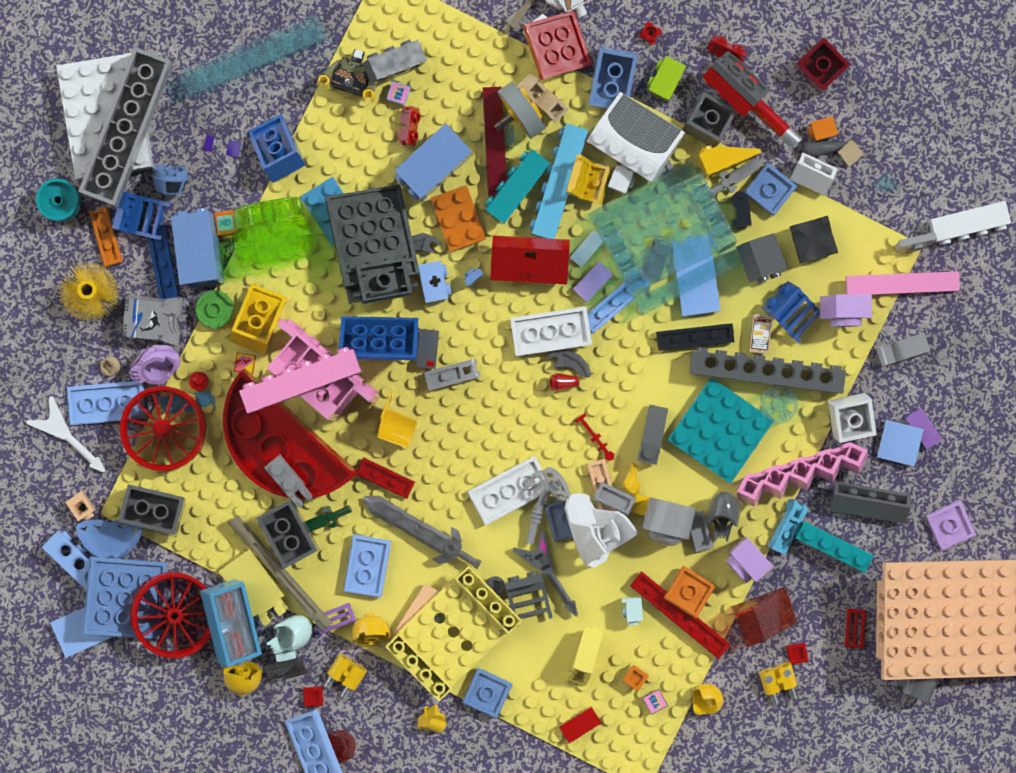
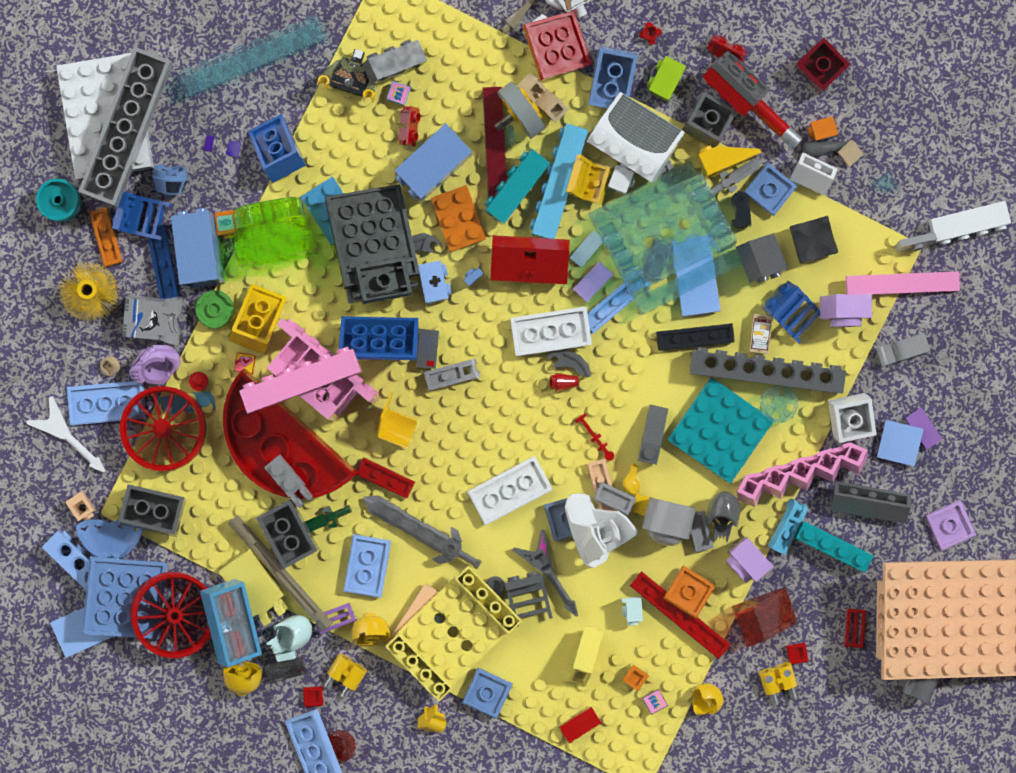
light grey dish [526,467,570,544] -> none

